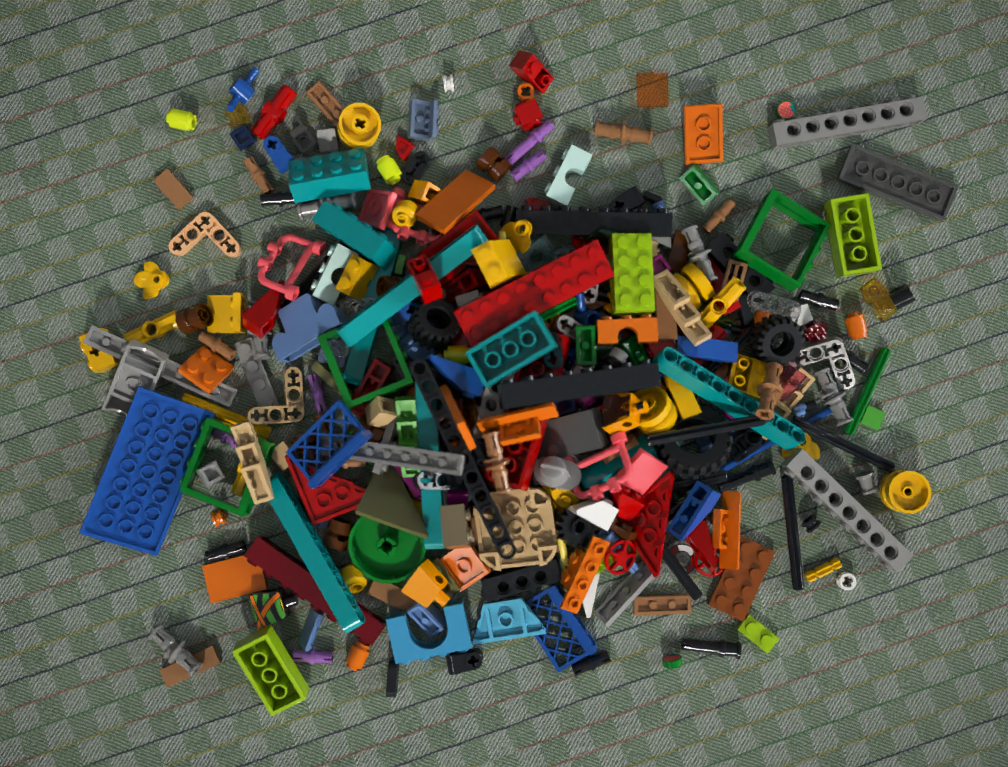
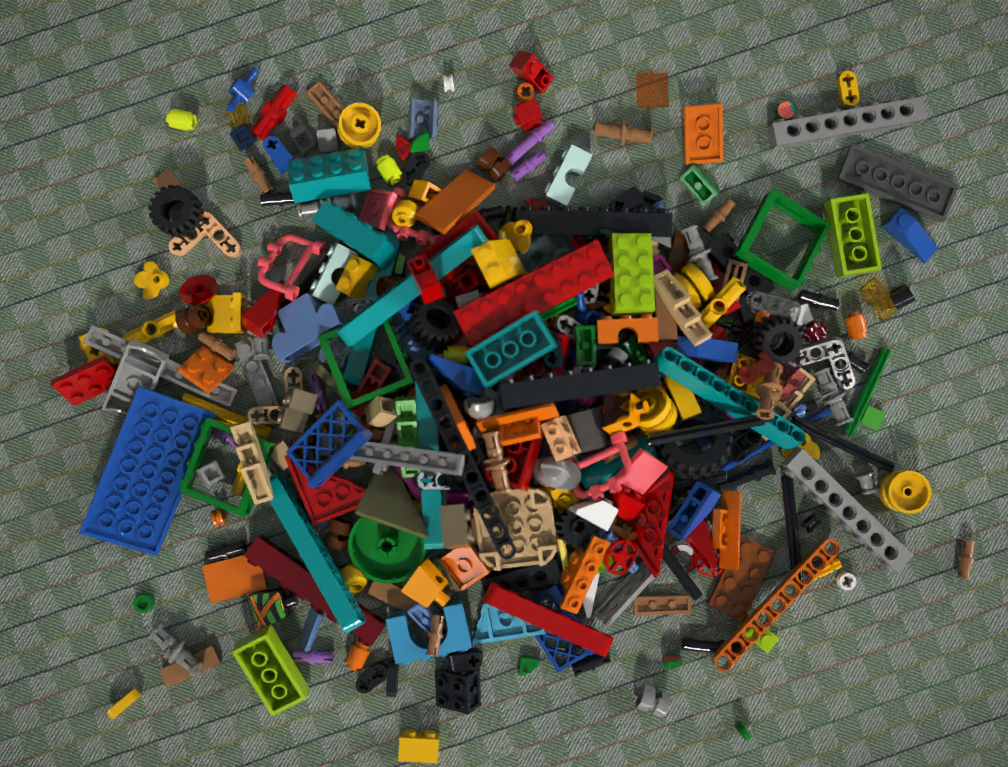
none -> red plate [51,356,117,406]
none -> yellow beam [106,688,141,720]
none -> green tile [133,593,155,613]
none -> black tyre [148,185,204,238]
none -> red dish [179,275,218,305]
none -> dark tan brick [276,388,318,434]
none -> black beam [355,662,388,694]
none -> yellow brick [398,729,440,763]
none -> green tile [409,130,429,153]
none -> medium nougat pin [426,614,445,656]
none -> black bracket [435,669,481,715]
none -> light grey hair [463,394,494,419]
none -> red beam [482,582,614,657]
none -> green tile [518,655,540,676]
none -> light nougat brick [541,415,581,462]
none -> light grey wheel [635,684,670,718]
none -> orange beam [711,539,840,671]
none -> green tile [735,720,753,741]
none -> clear red leg [738,349,776,384]
none -> yellow beam [837,71,860,109]
none -> blue slope [881,208,938,263]
none -> medium nougat pin [957,539,976,580]

